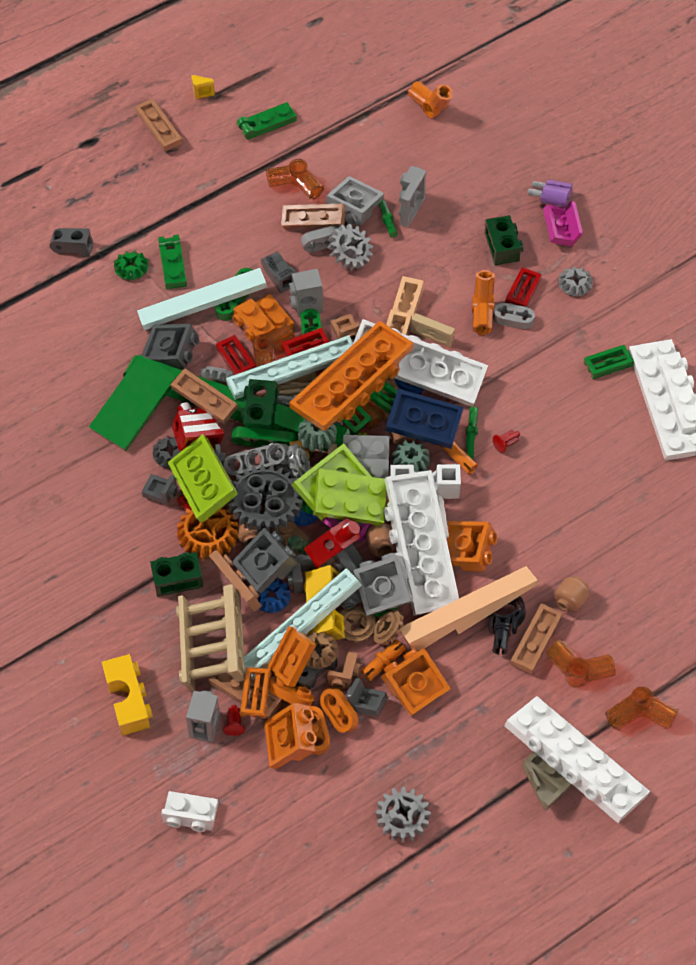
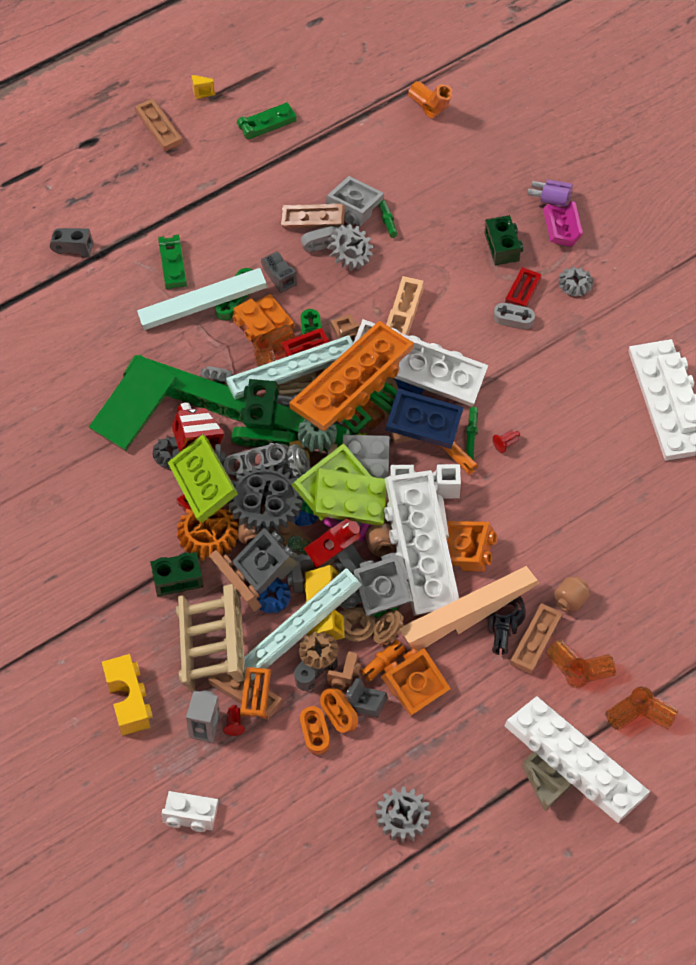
green gear [114,250,148,280] -> none
dark grey plate [142,324,199,370] -> none
dark grey bracket [142,474,178,506] -> none
nougat plate [171,368,238,424] -> none
red tile [216,335,256,375] -> none
orange plate [264,703,317,769] -> none
clear orange piece [266,159,324,199] -> none
orange plate [267,626,316,687] -> none
orange plate [269,677,314,706] -> none
light grey brick [289,269,323,317] -> none
sand green gear [392,439,430,472] -> none
light grey plate [398,166,427,228] -> none
tan tile [411,313,455,348] -> none
orange piece [472,270,495,335] -> none
green tile [583,345,634,379] -> none

